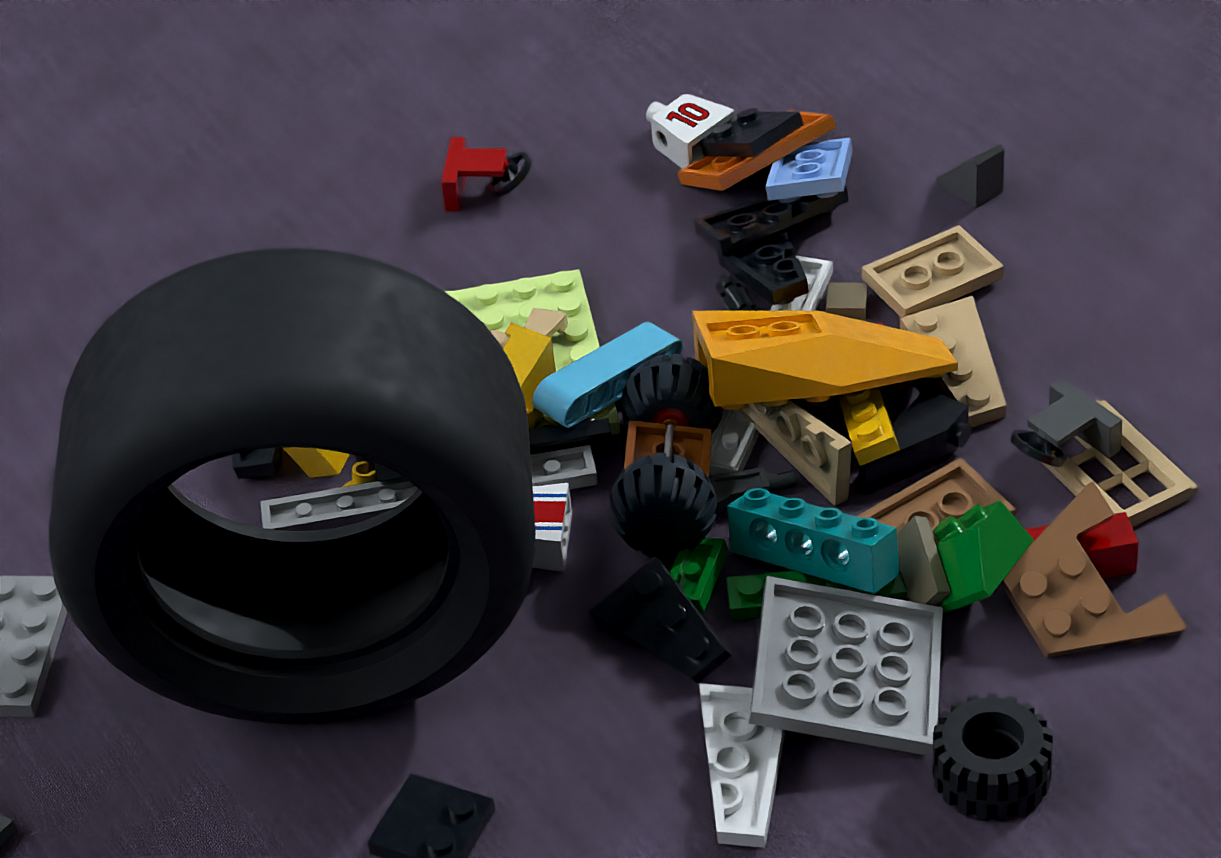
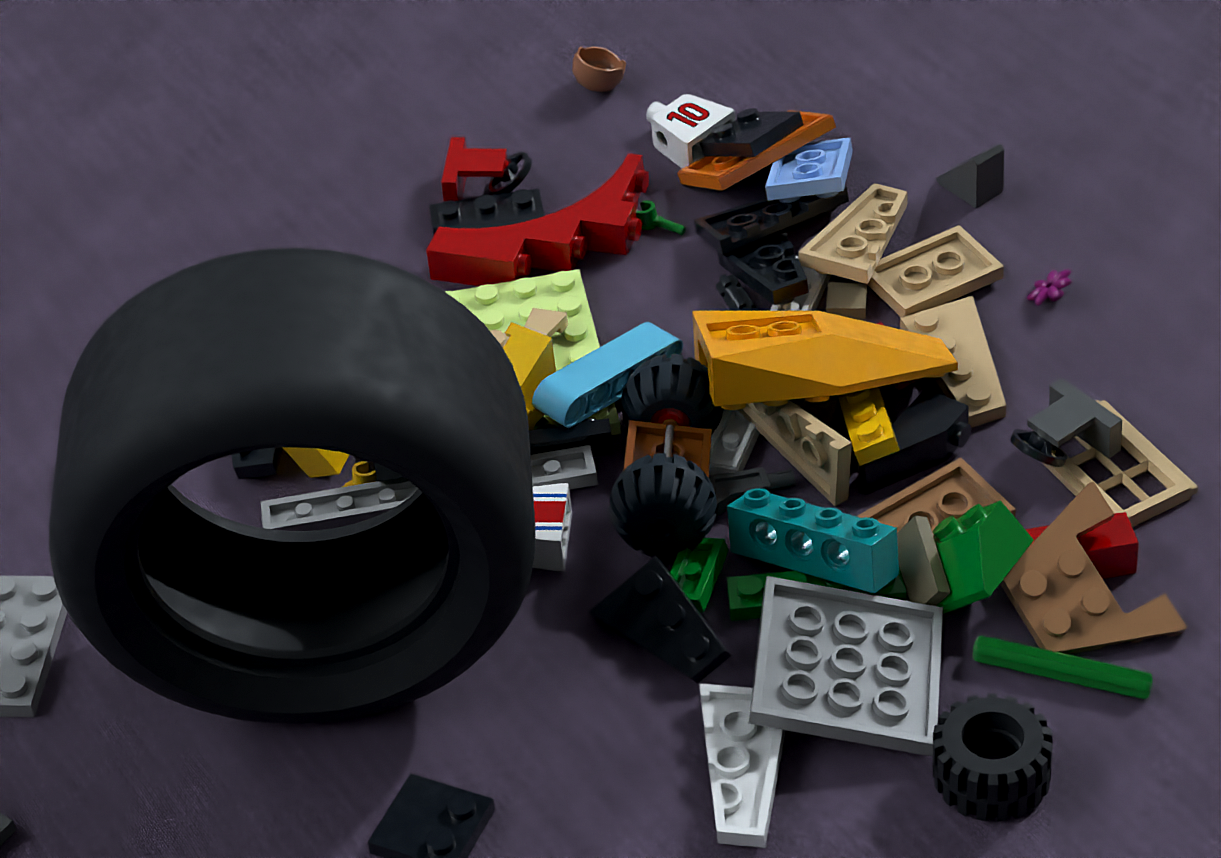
none -> red arch [426,153,649,286]
none -> black wing [429,188,545,235]
none -> nougat hair [572,46,626,93]
none -> green hand [636,200,686,235]
none -> tan wing [798,183,908,284]
none -> green axle [973,635,1153,700]
none -> magenta plant [1027,269,1072,306]

